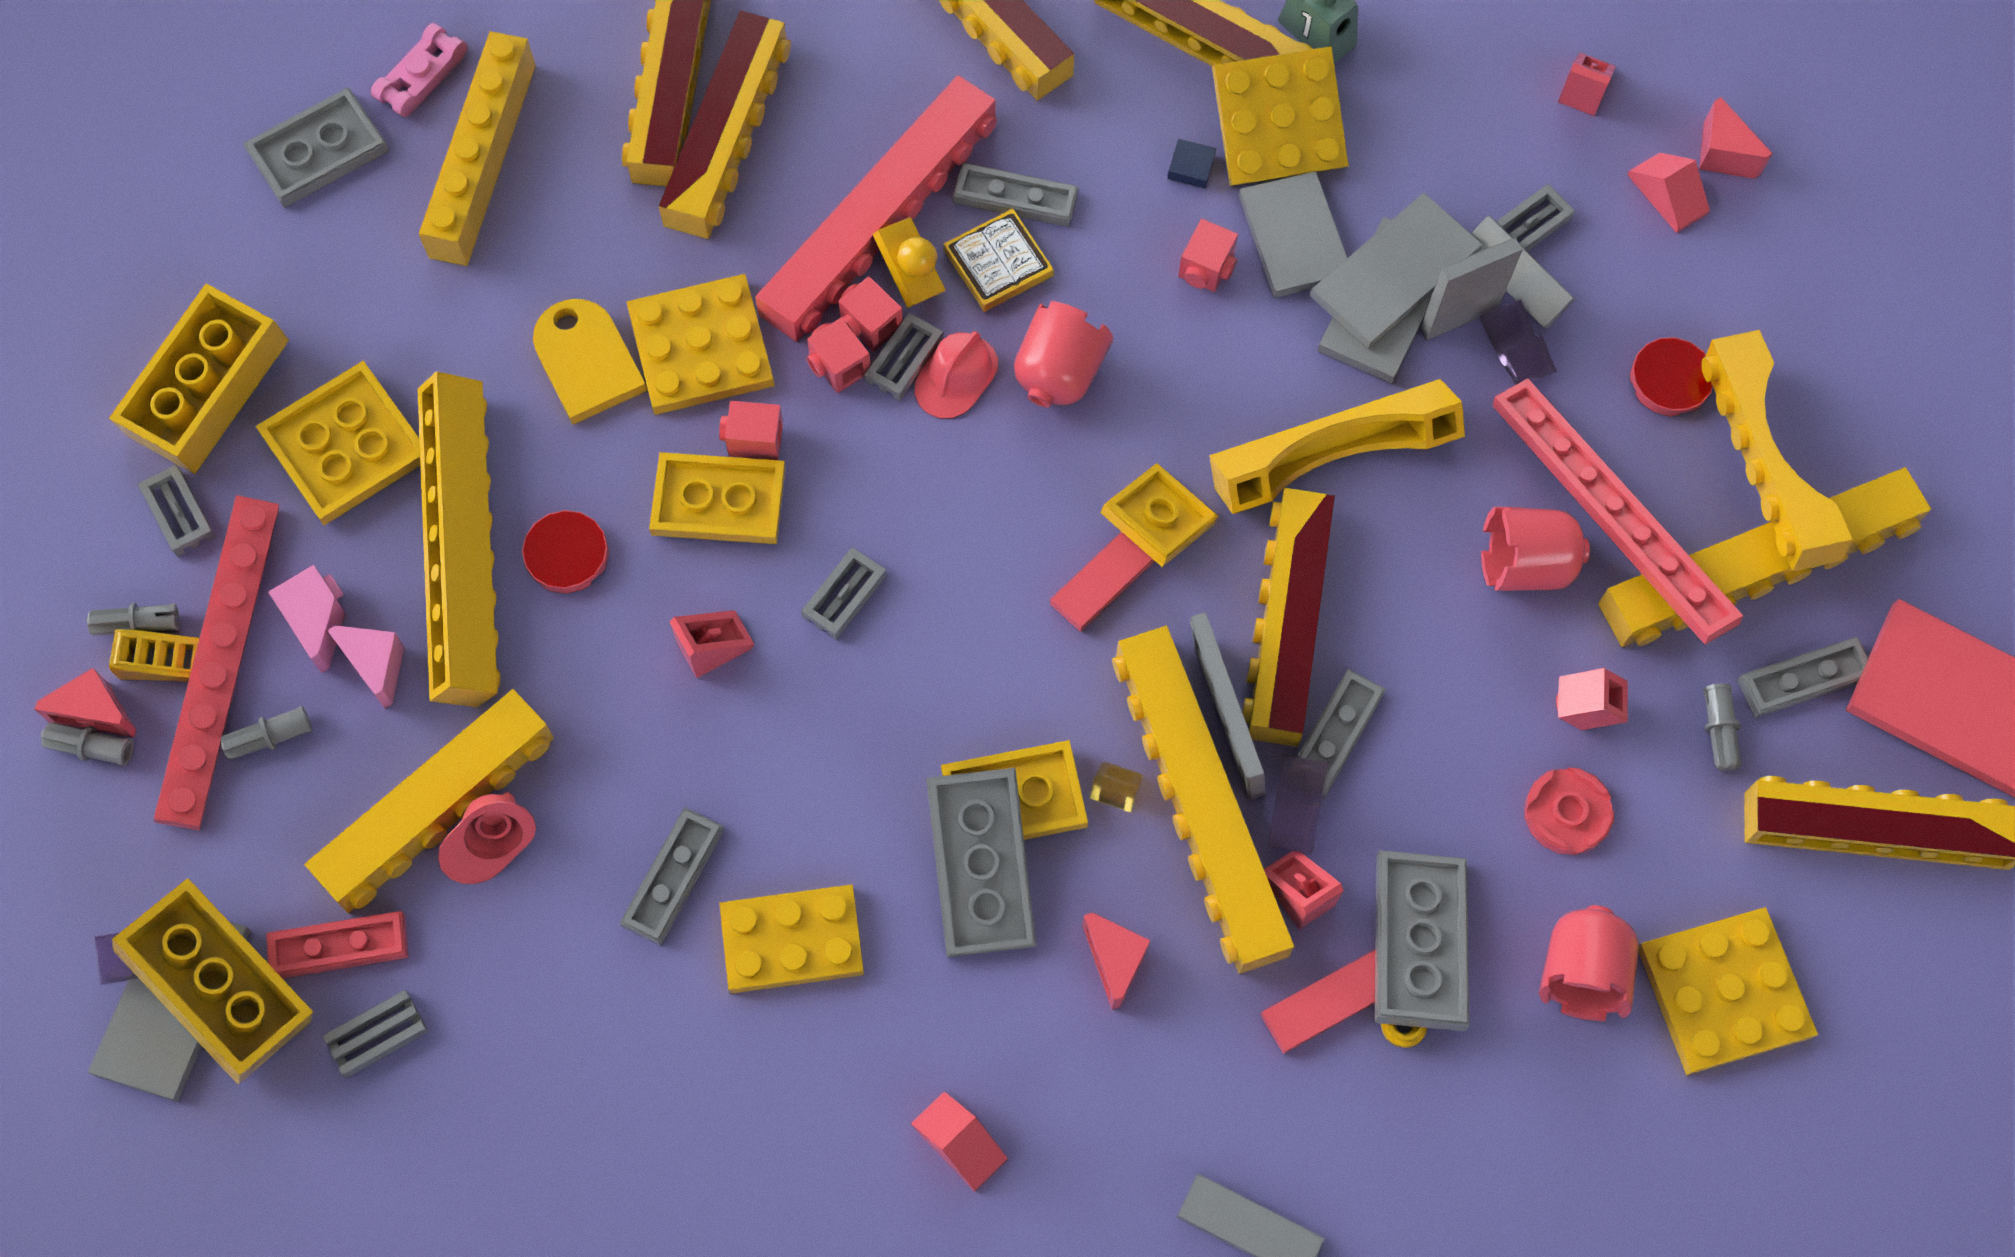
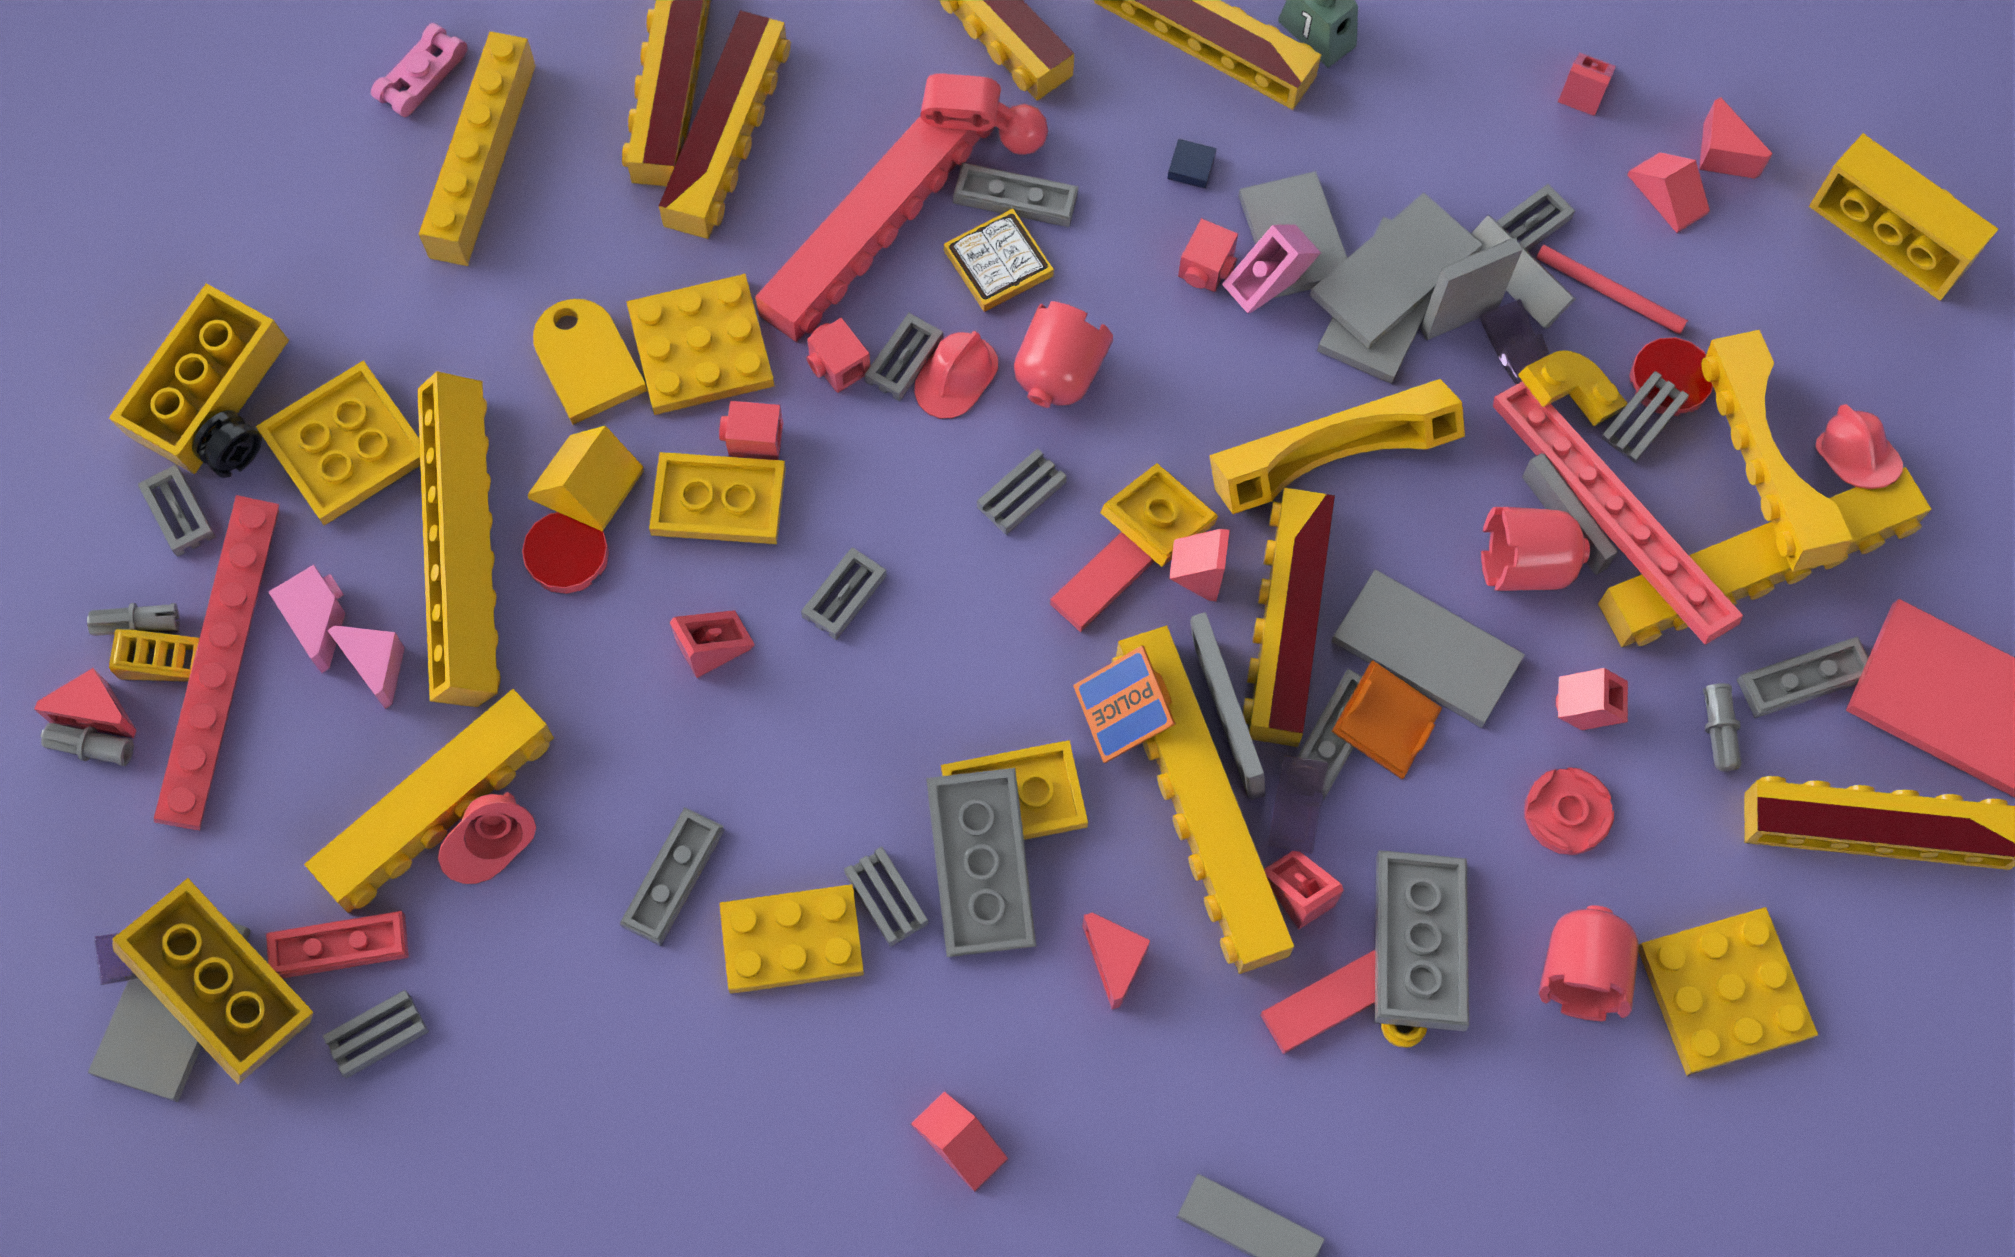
light grey axle [221,706,313,760] -> none
light grey tile [243,87,389,208] -> none
coral brick [838,276,903,352] -> none
yellow tile [872,217,946,308] -> none
clear yellow slope [1090,762,1143,812] -> none
yellow plate [1212,46,1349,186] -> none
none -> black wheel [192,410,262,478]
none -> yellow slope [528,425,644,532]
none -> light grey tile [844,847,928,947]
none -> coral beam [920,73,1048,155]
none -> light grey tile [977,448,1067,535]
none -> piece [1073,646,1175,763]
none -> coral slope [1169,529,1229,602]
none -> bright pink slope [1222,224,1321,313]
none -> light grey tile [1331,569,1525,728]
none -> orange piece [1331,660,1442,779]
none -> yellow plate [1518,350,1628,426]
none -> light grey tile [1522,453,1618,575]
none -> coral bar [1536,244,1688,335]
none -> light grey tile [1601,371,1689,463]
none -> yellow brick [1809,133,1998,301]
none -> coral piece [1815,404,1903,489]

